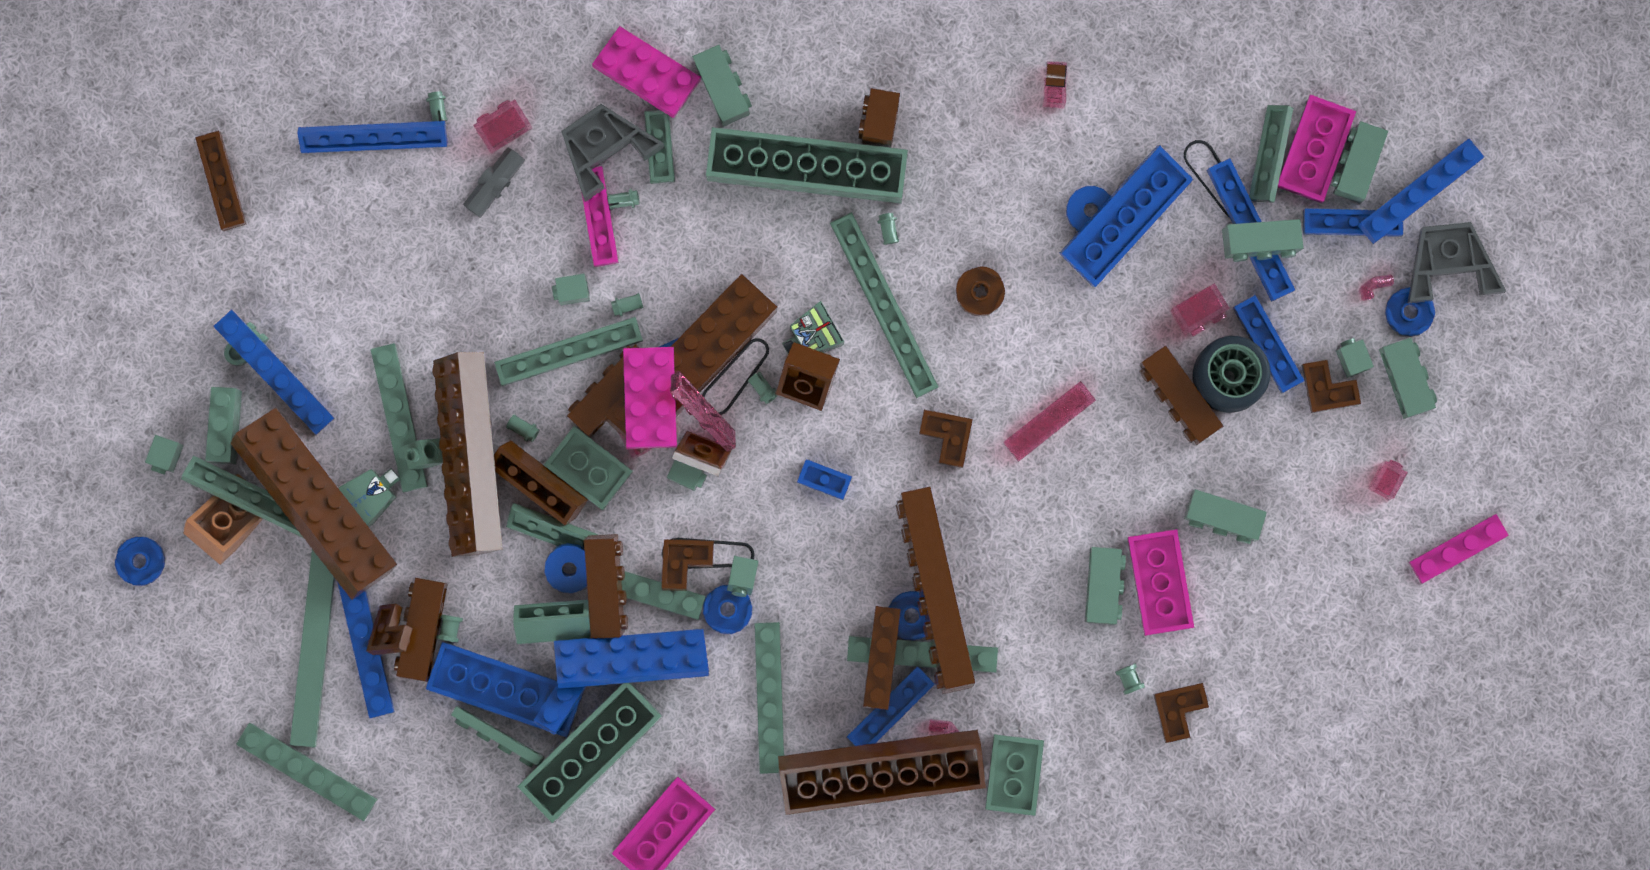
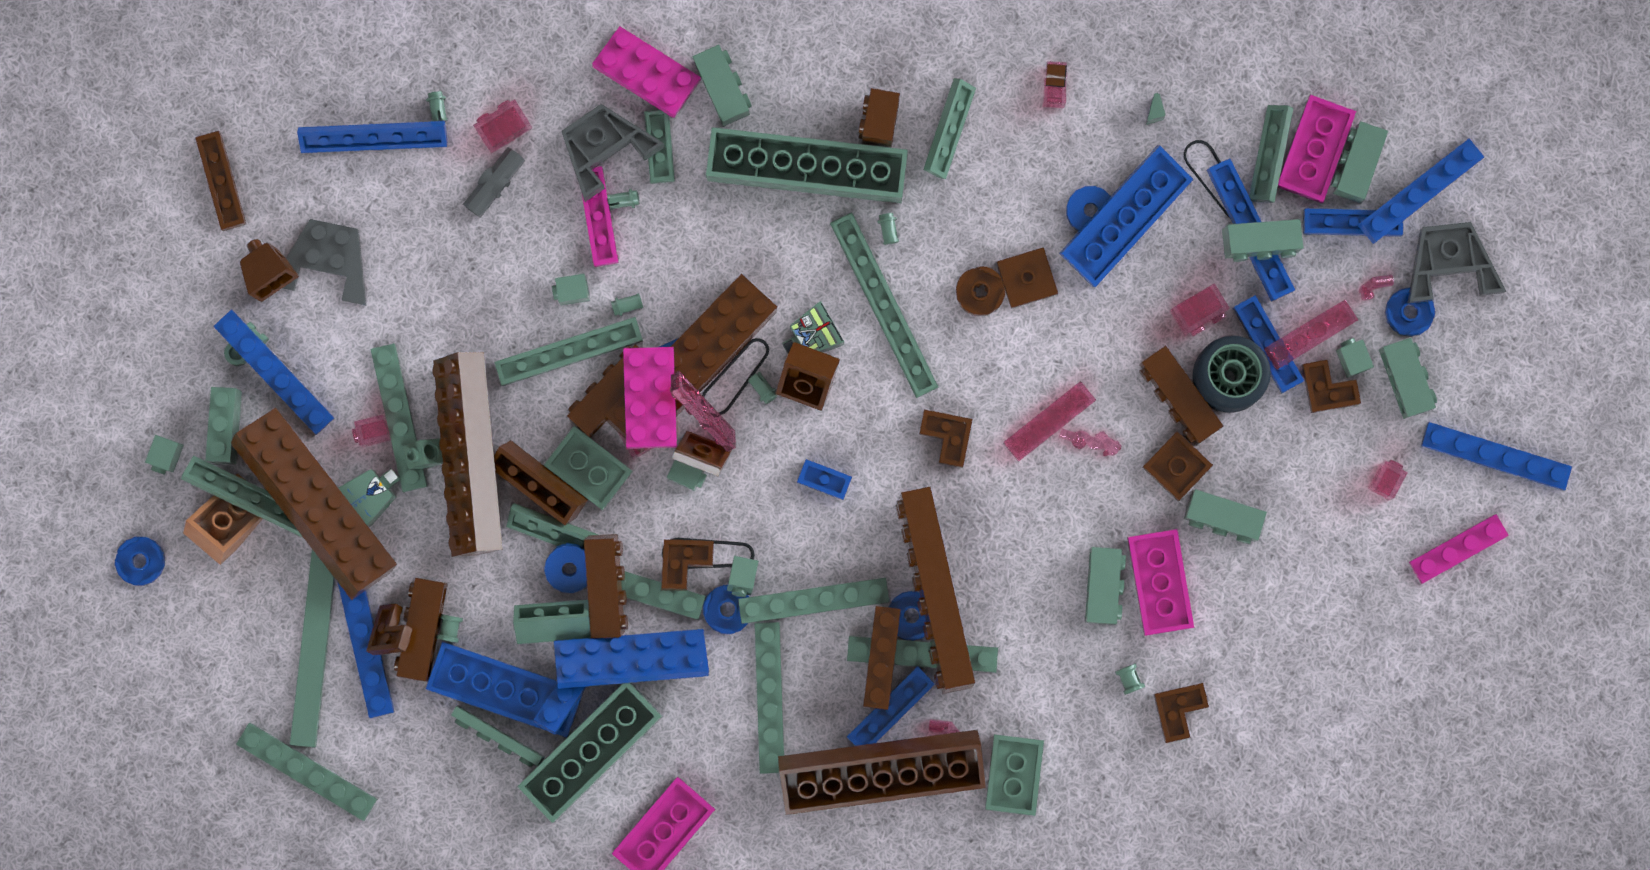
sand green pin [506,414,540,442] -> none
none -> reddish brown torso [240,239,299,302]
none -> dark grey wing [282,219,367,306]
none -> clear pink brick [352,415,391,448]
none -> sand green plate [738,578,890,624]
none -> sand green plate [923,78,976,179]
none -> reddish brown plate [996,247,1058,309]
none -> clear pink animal [1059,428,1122,457]
none -> reddish brown plate [1142,431,1213,501]
none -> sand green slope [1146,93,1166,125]
none -> clear pink plate [1264,300,1358,370]
none -> blue plate [1421,422,1572,491]

